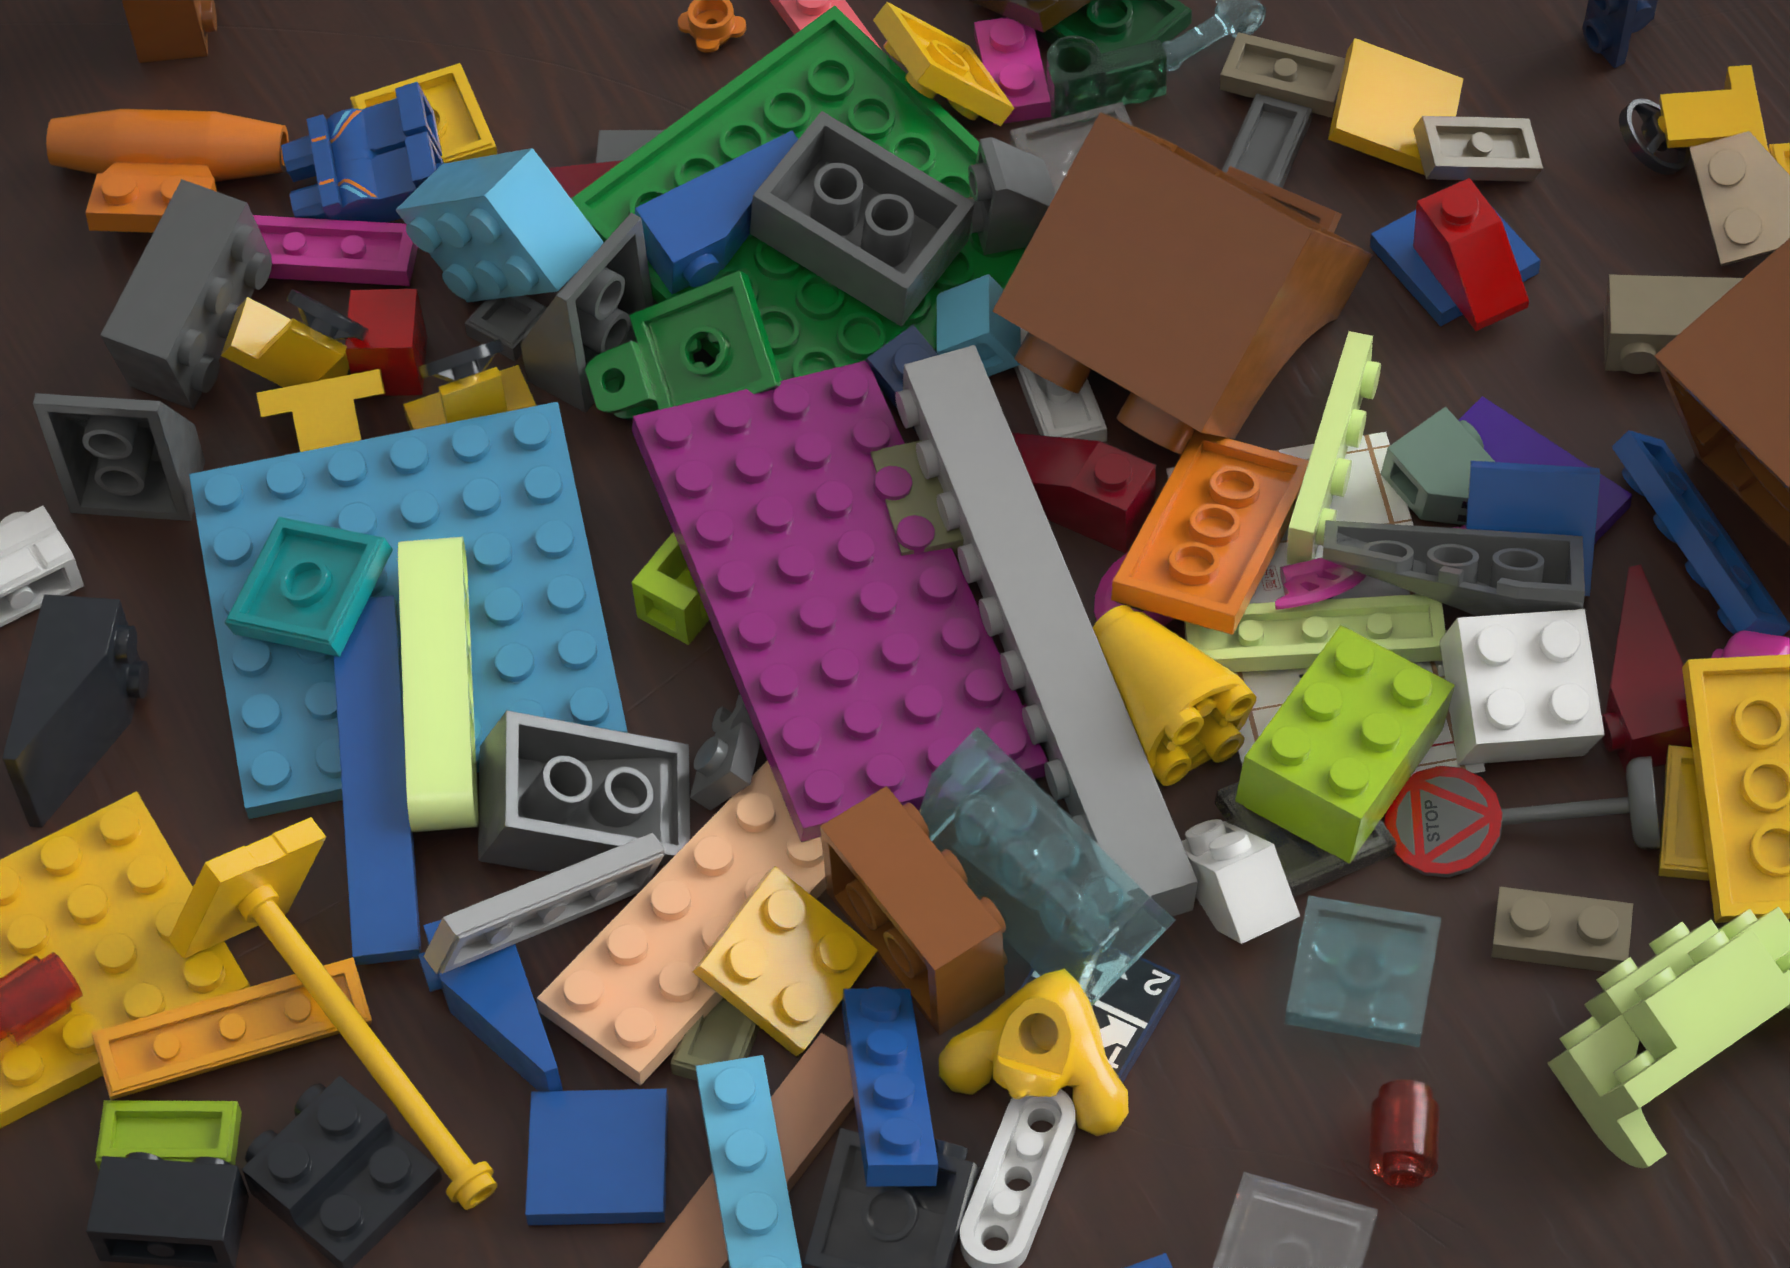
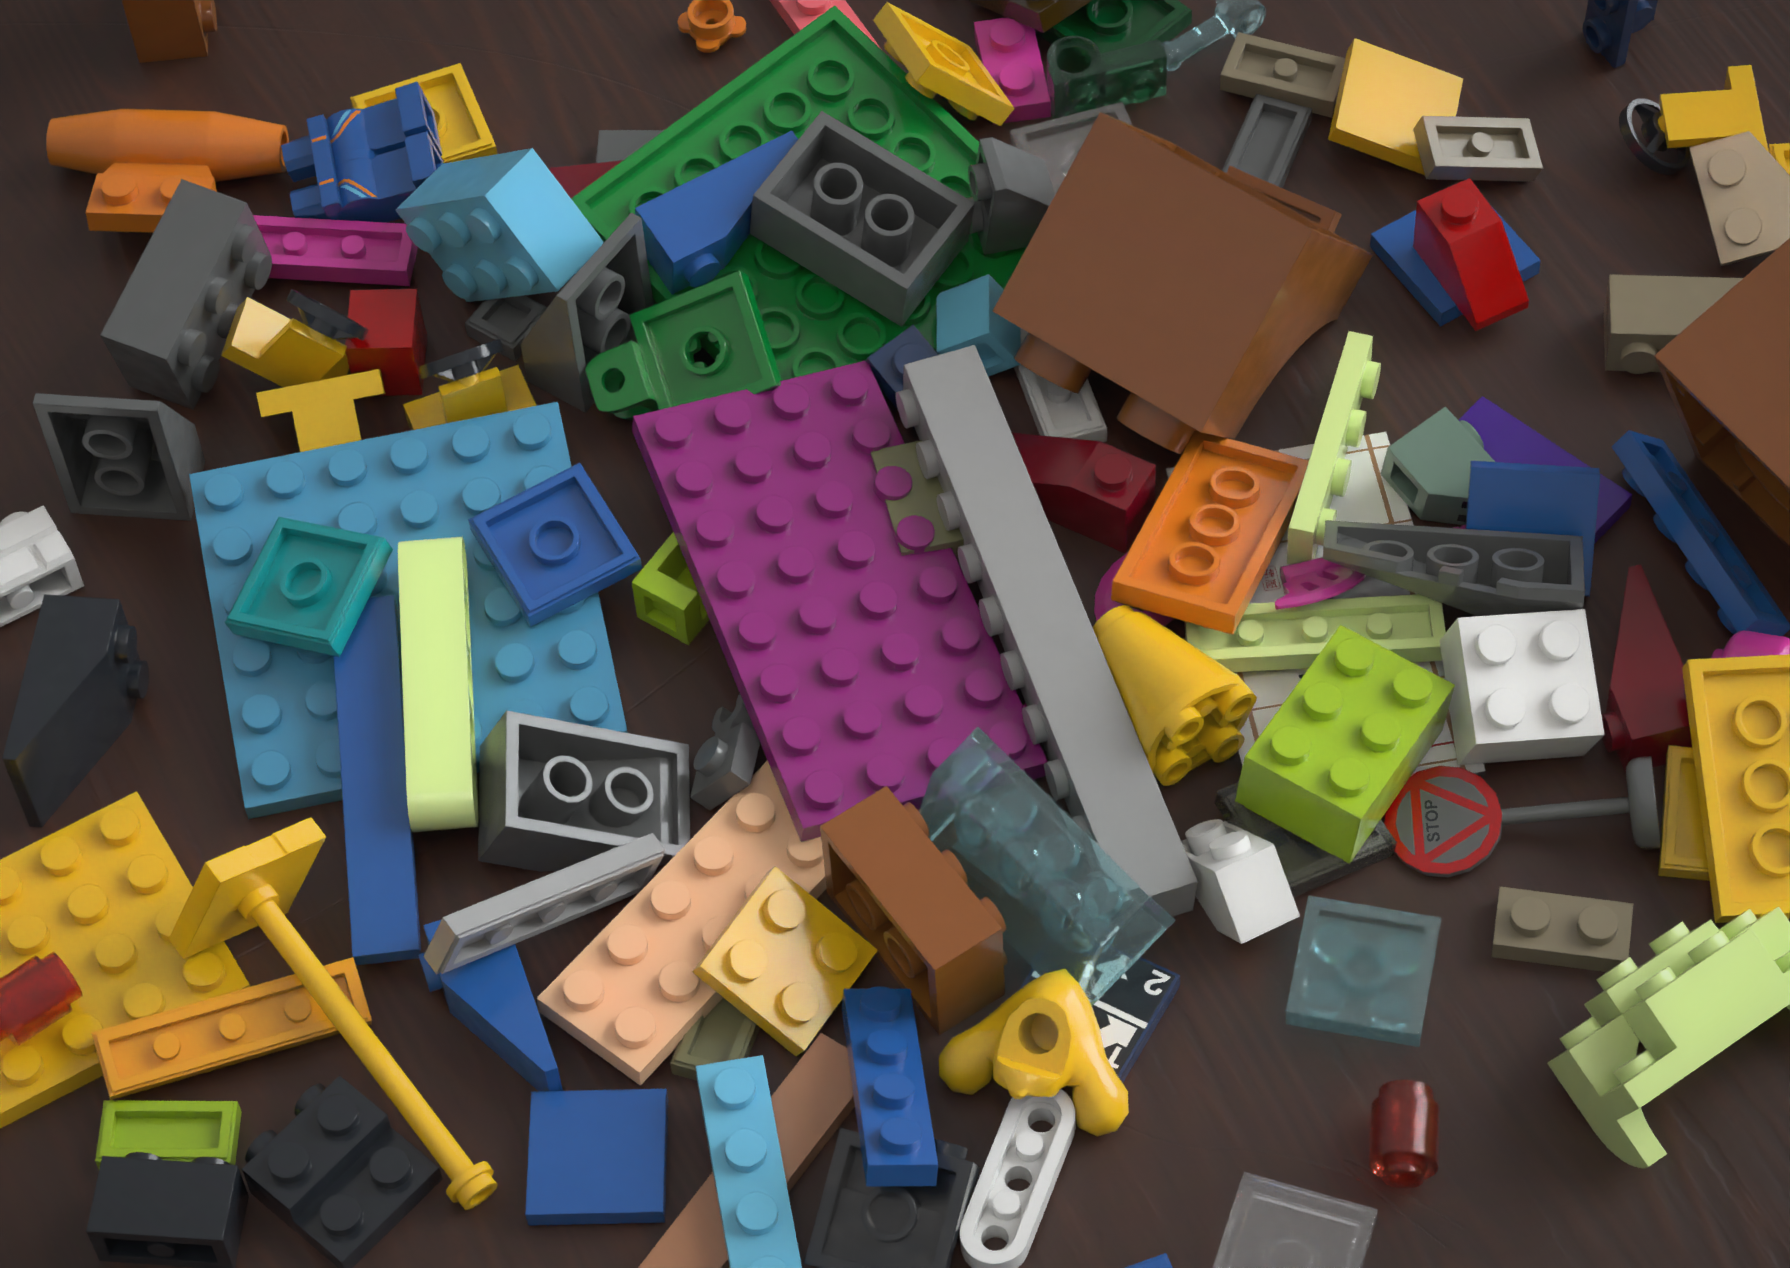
none -> blue tile [468,463,642,627]

